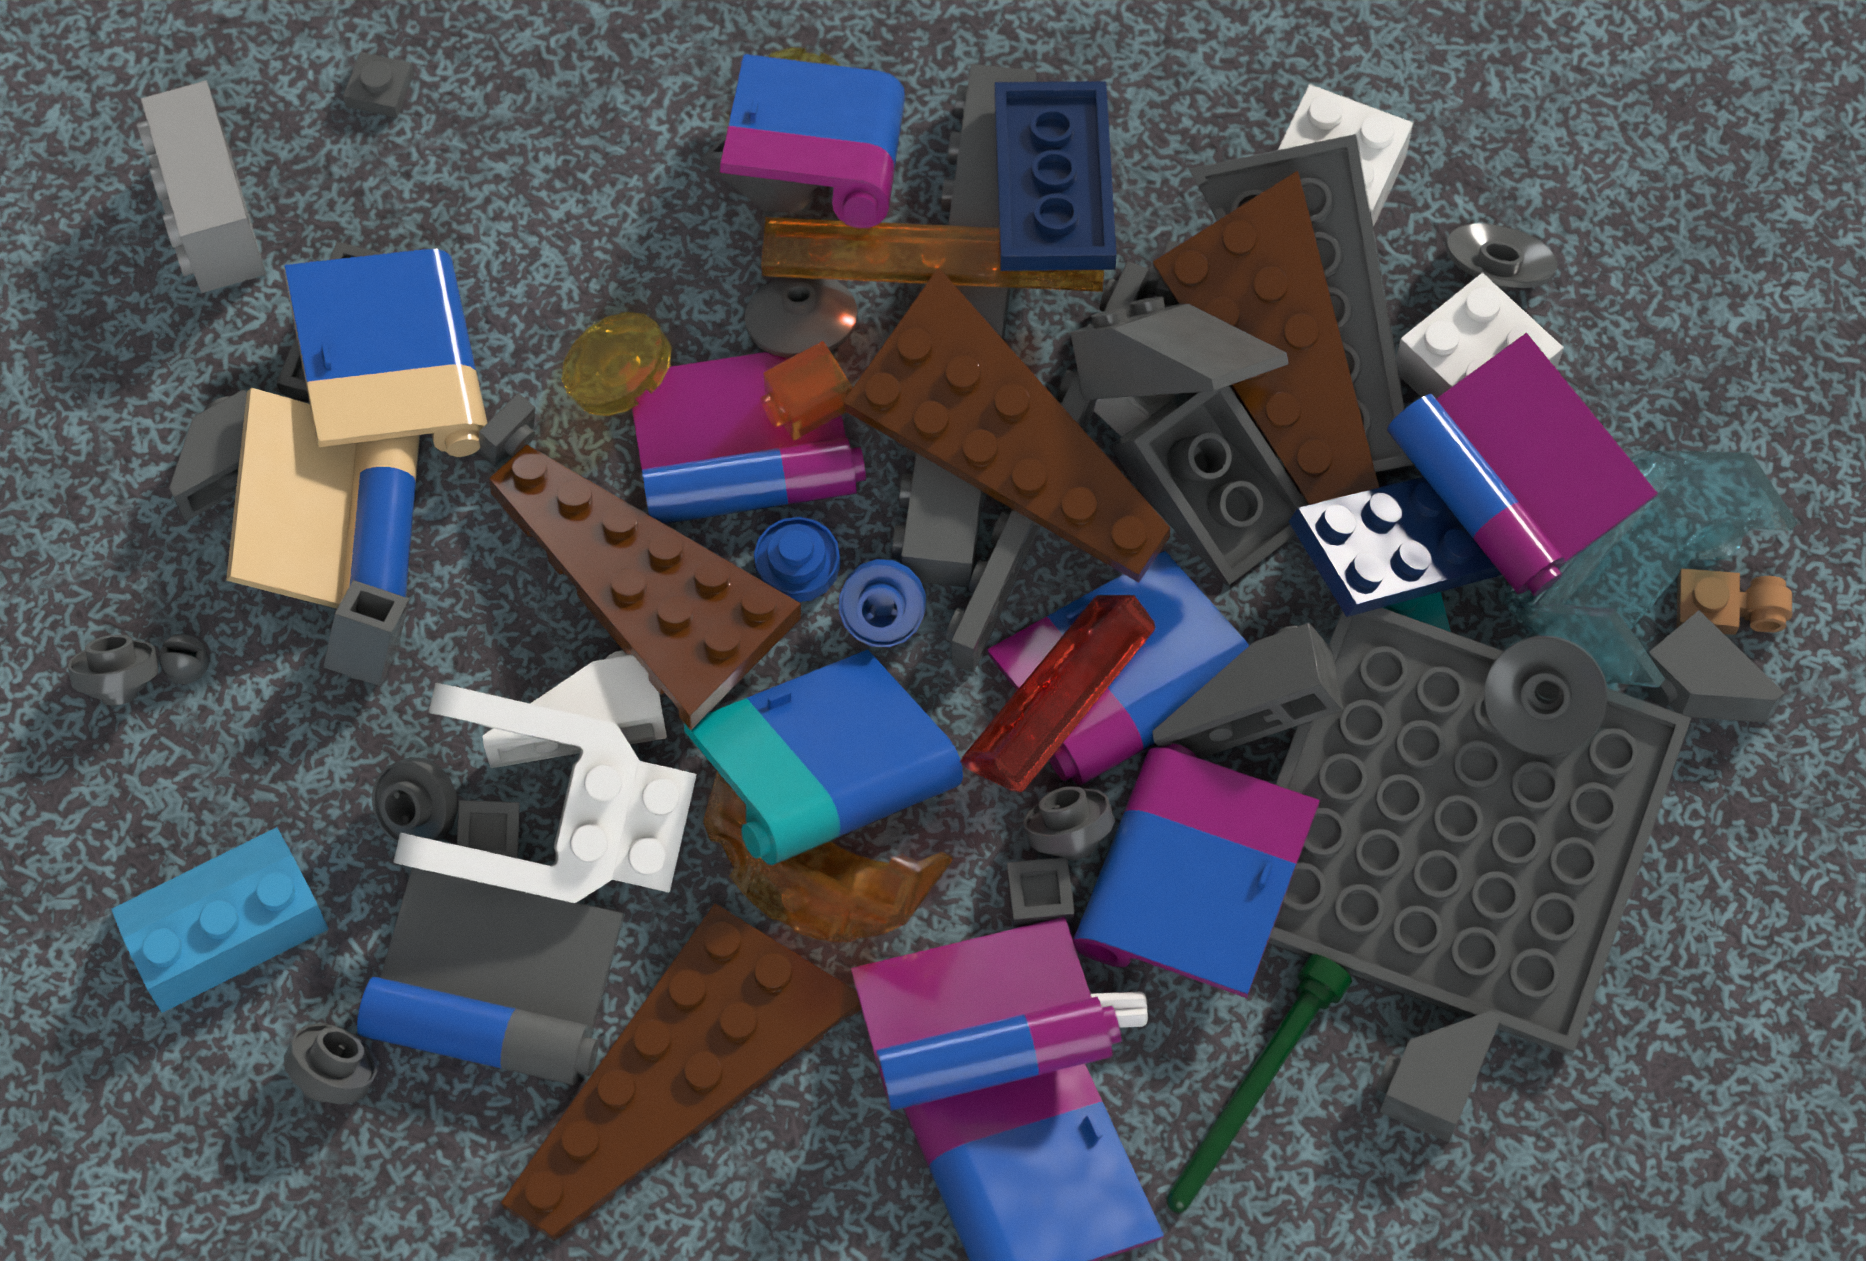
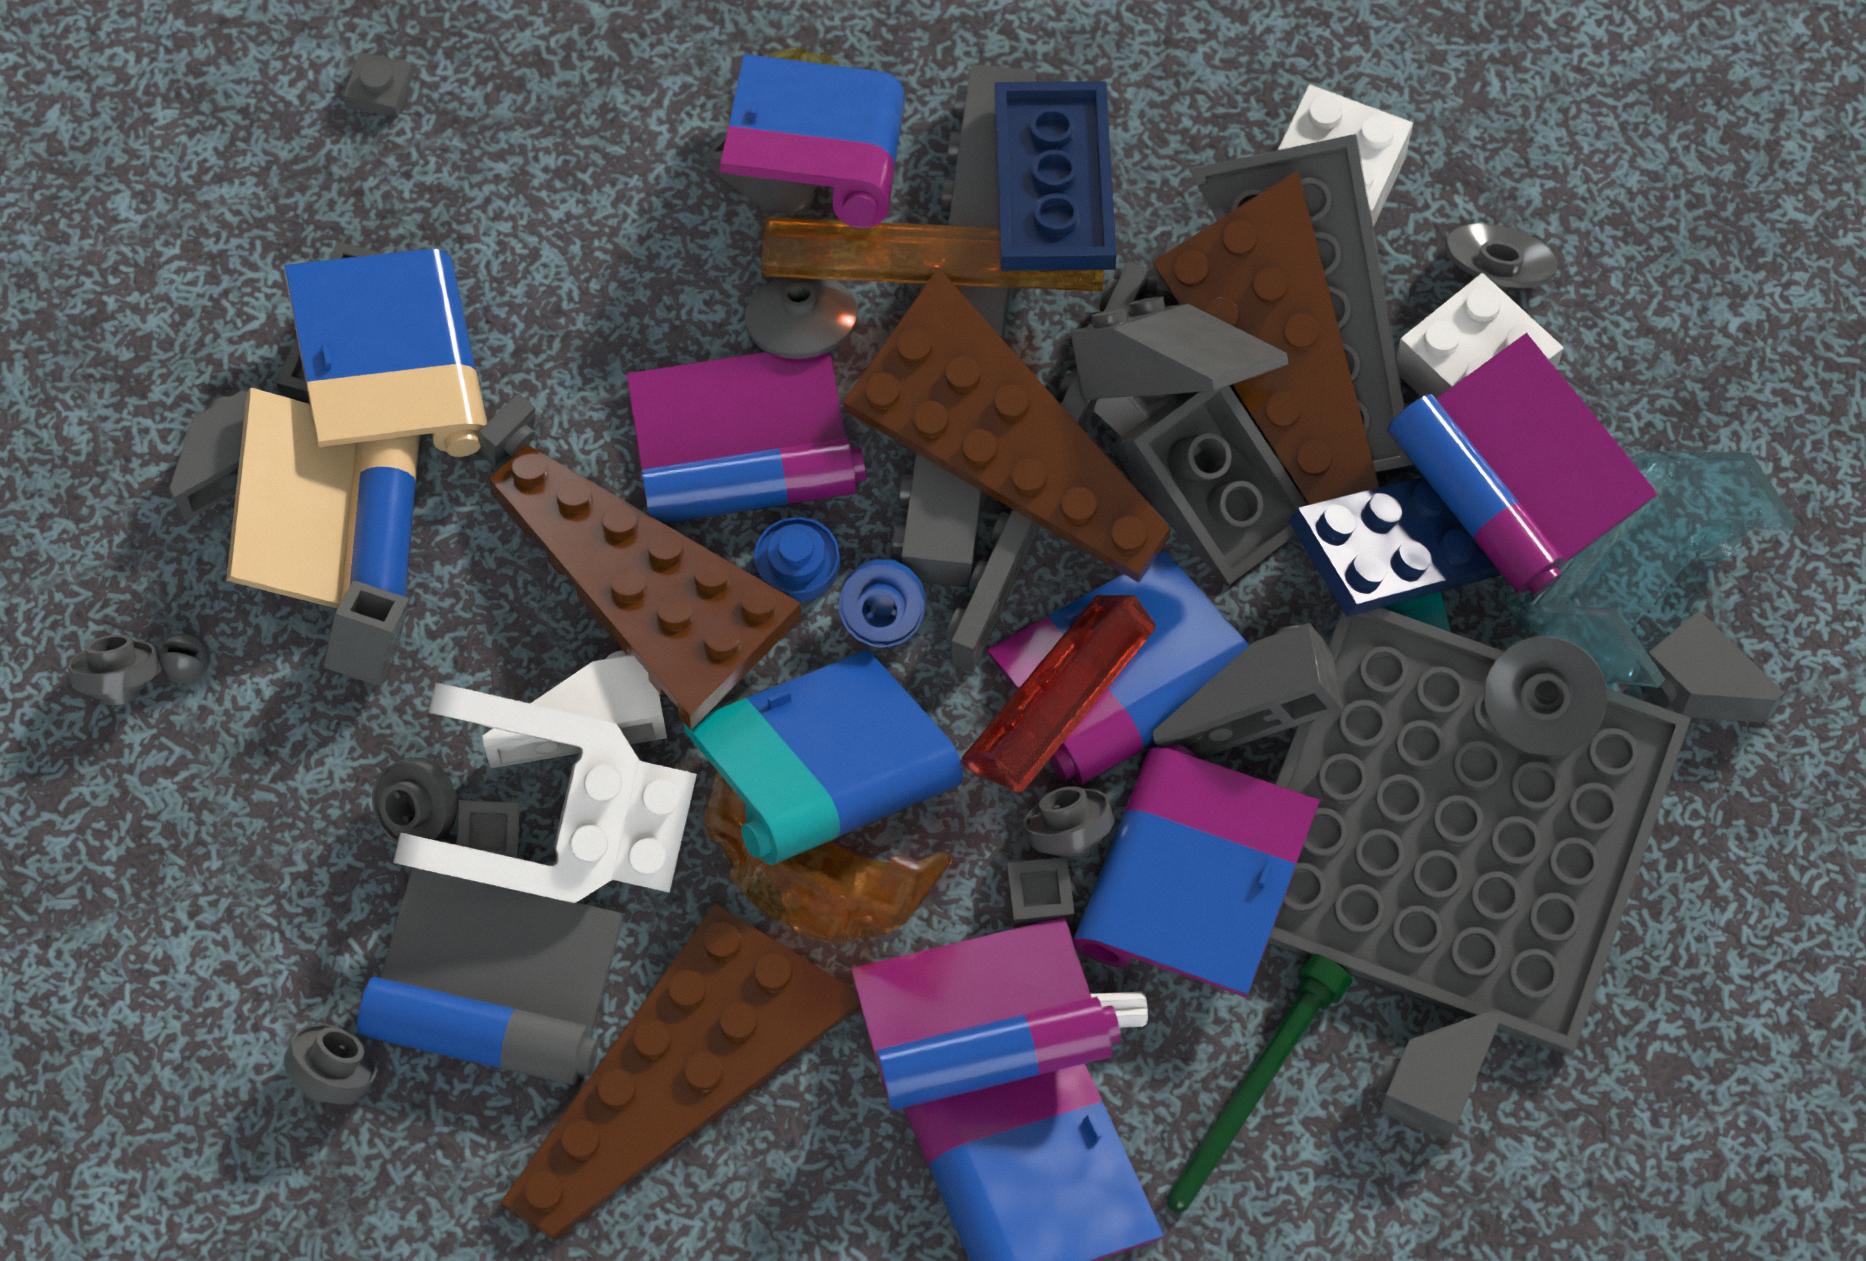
dark azure slope [111,827,329,1013] -> none
light grey brick [137,80,266,293] -> none
clear yellow tile [561,312,671,416] -> none
clear orange brick [760,341,852,441] -> none
medium nougat plate [1677,568,1792,635] -> none

